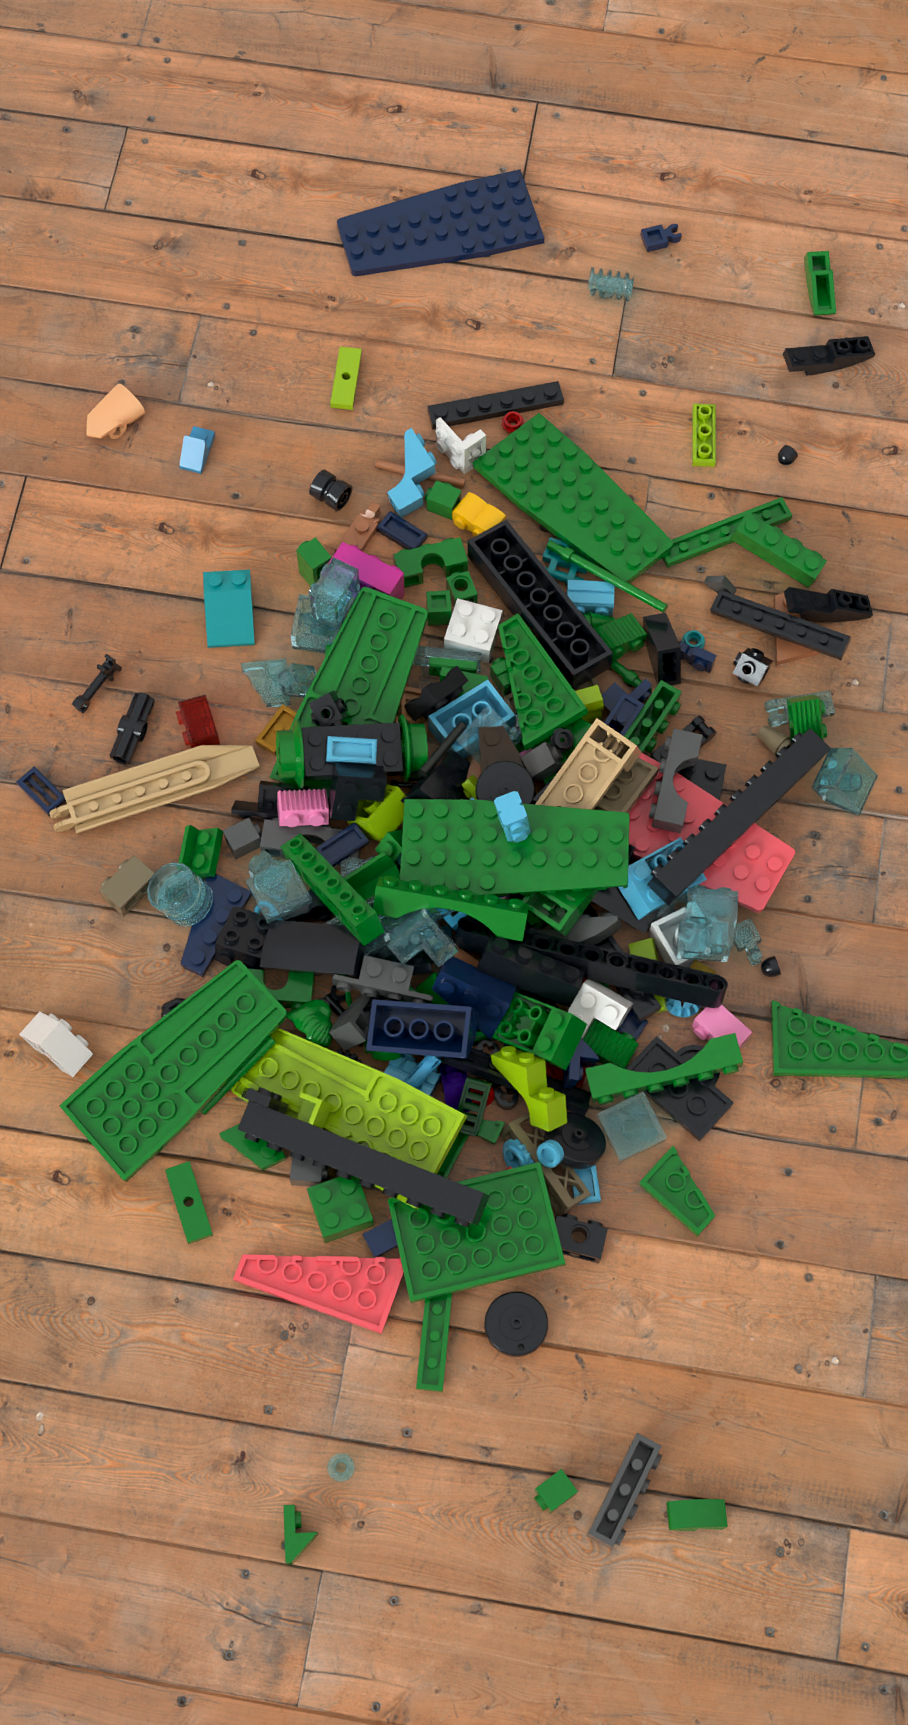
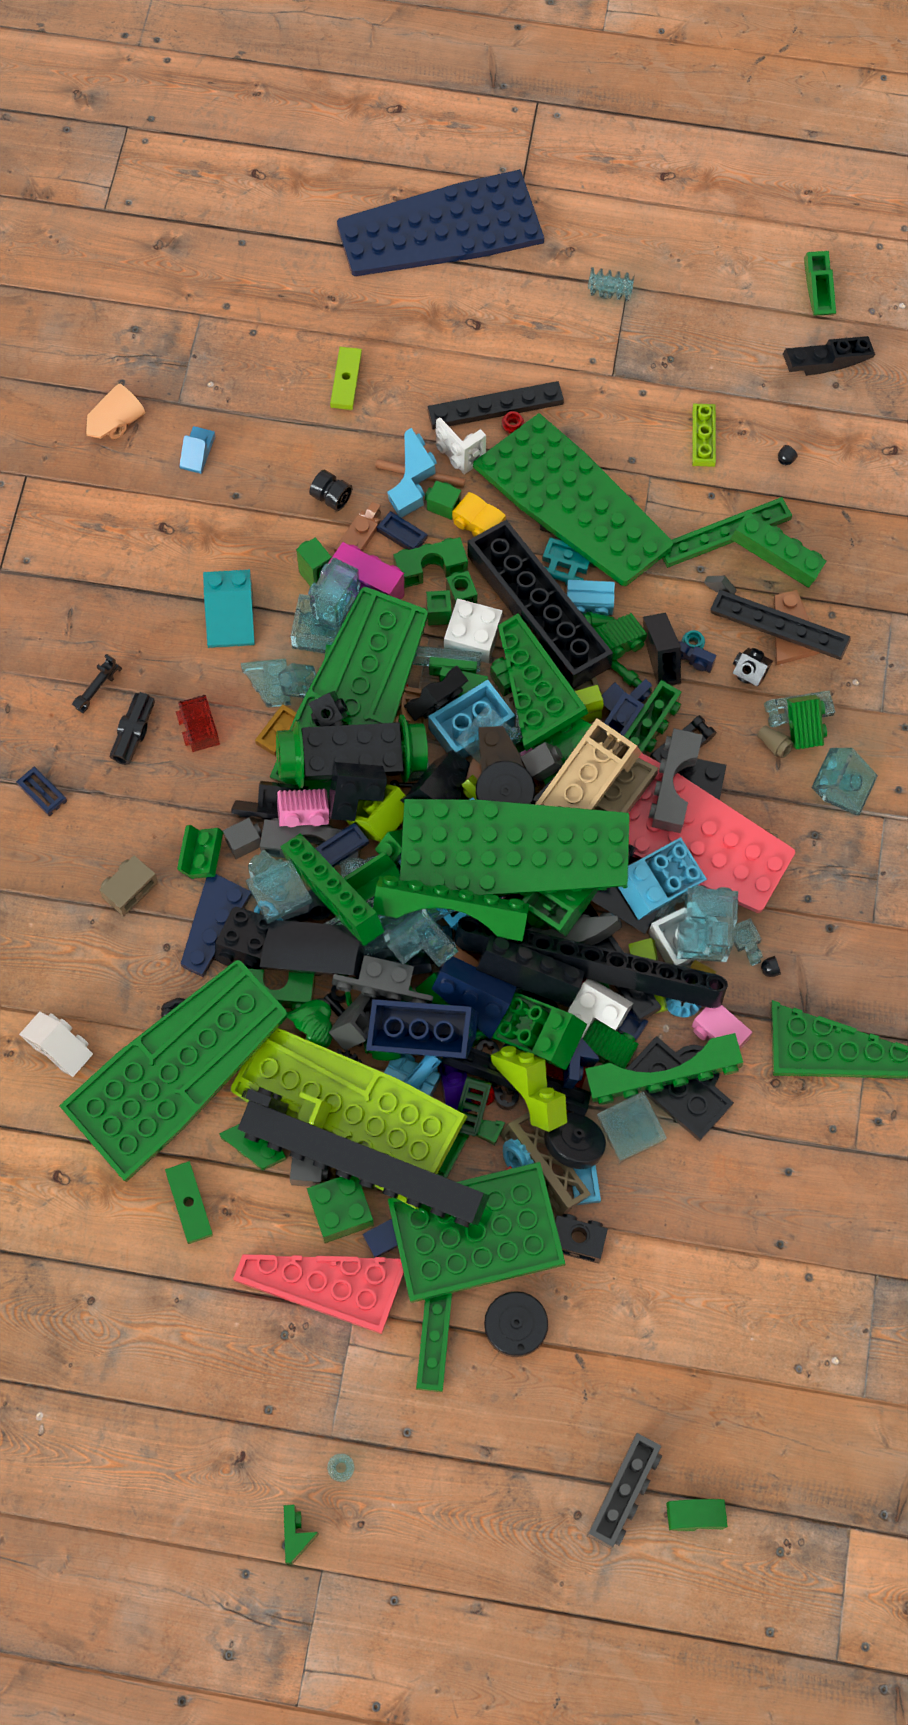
tan hinge [50,745,260,834] -> none
clear light blue wheel [147,863,213,926] -> none
green bar [200,1036,277,1115] -> none
medium azure tile [326,736,377,765] -> none
pearl dark grey bar [418,722,467,777] -> none
medium azure brick [494,791,531,842] -> none
green brick [534,1469,578,1514] -> none
medium azure tile [537,1140,564,1168] -> none
green bar [546,540,668,613] -> none
black plate [550,728,574,752] -> none
green wing [639,1145,715,1237] -> none
dark blue plate [640,224,682,252] -> none
black brick [647,728,831,906] -> none
black slope [784,587,873,622] -> none

